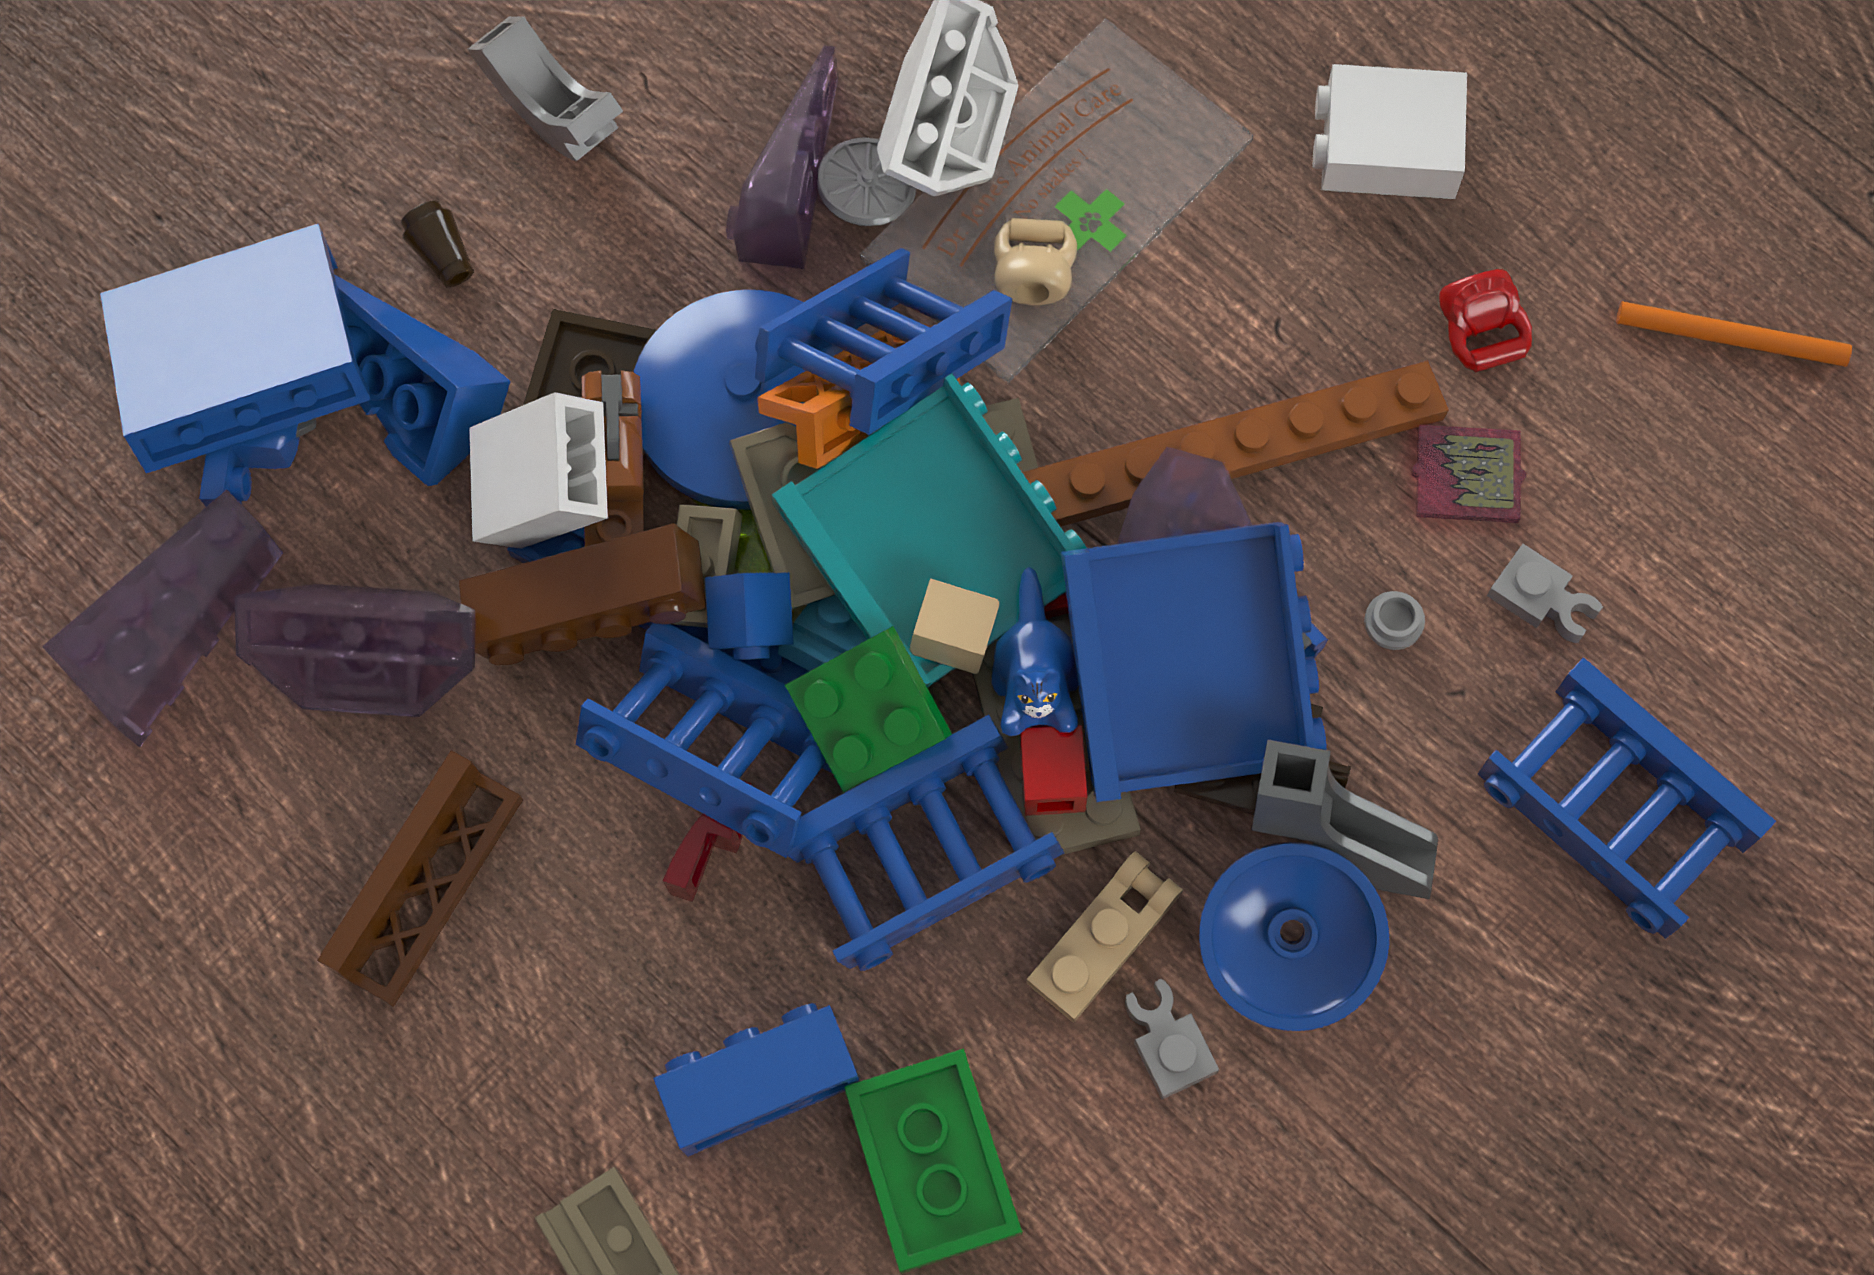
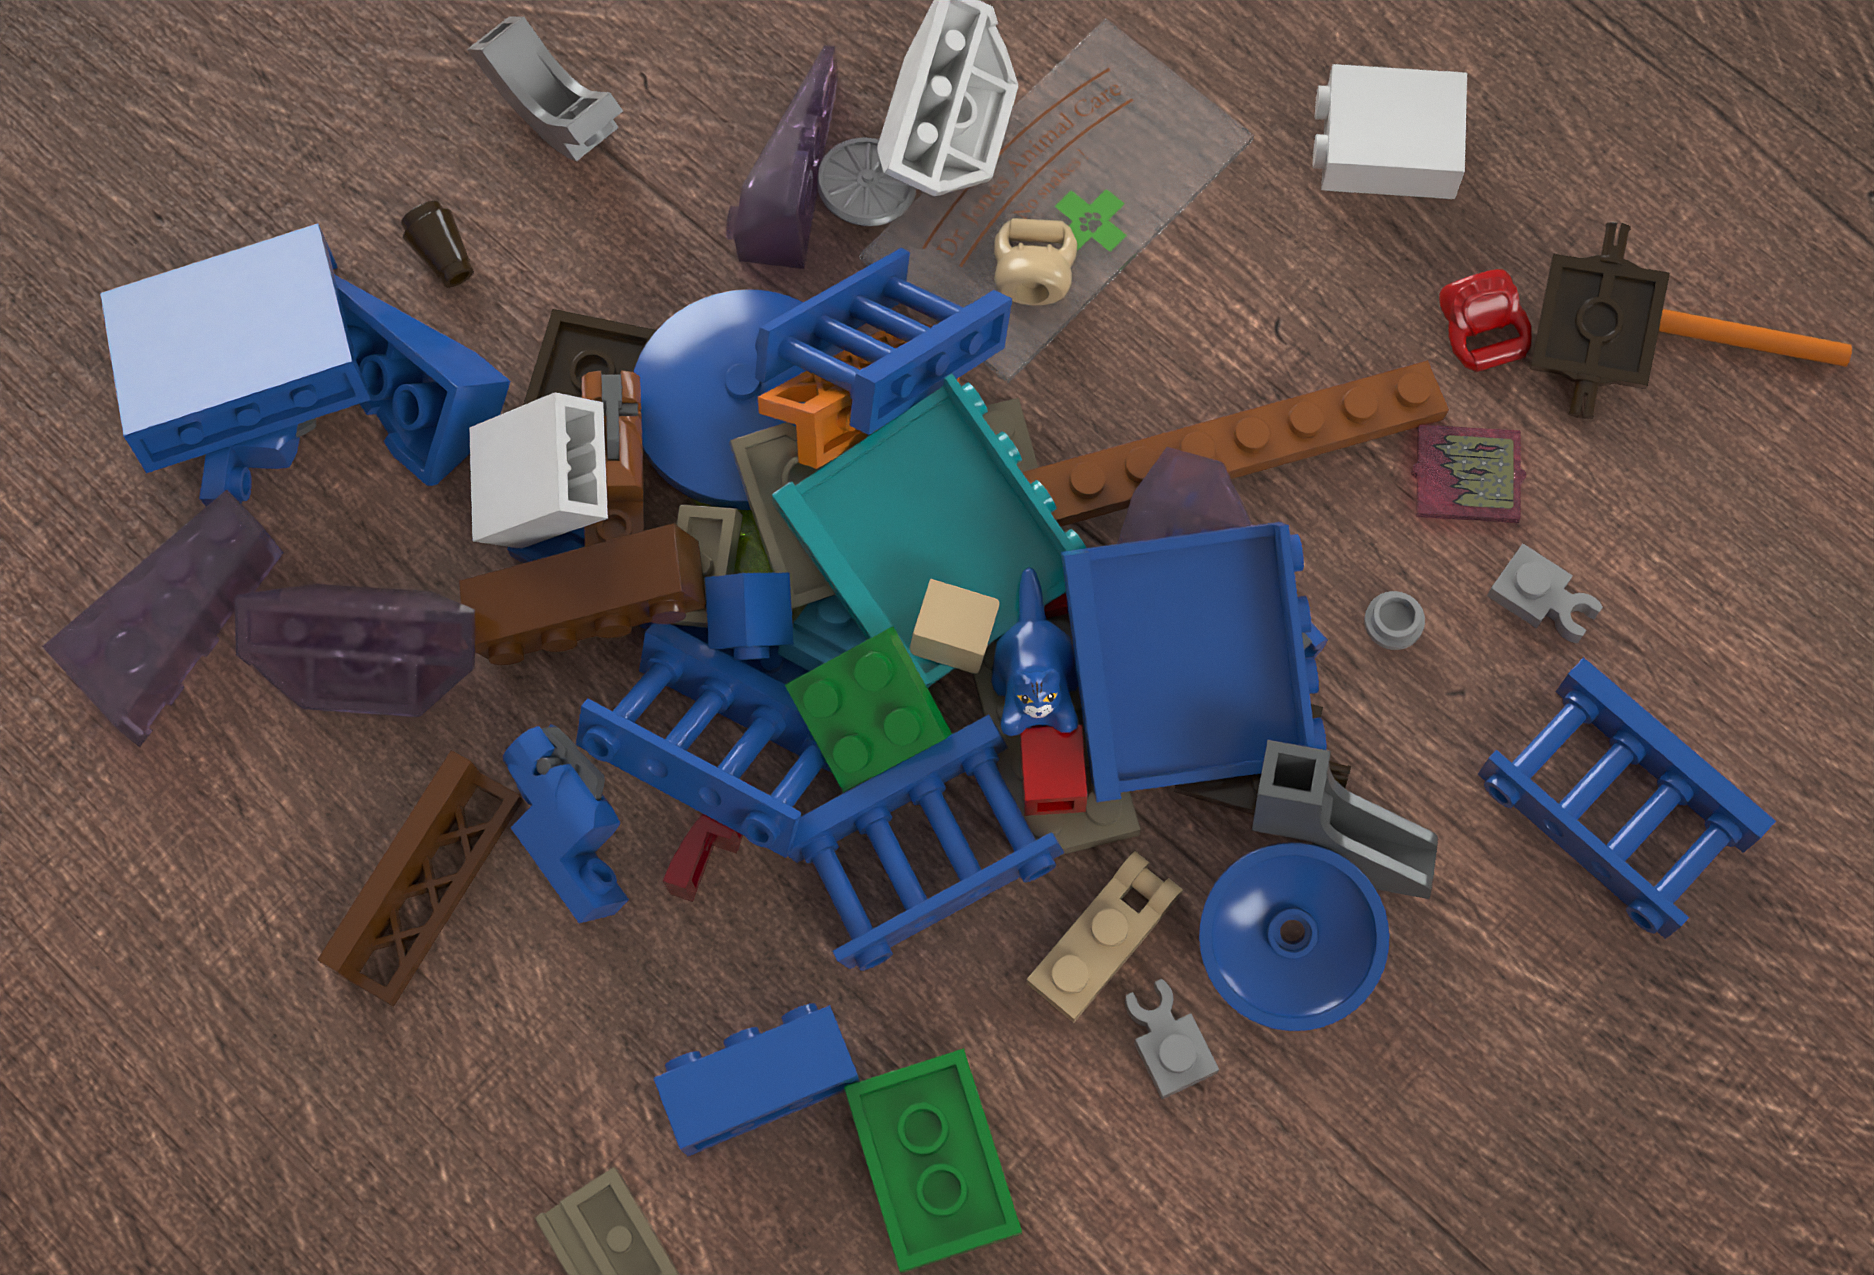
none -> blue plate [503,724,629,924]
none -> dark brown plate [1530,222,1670,419]

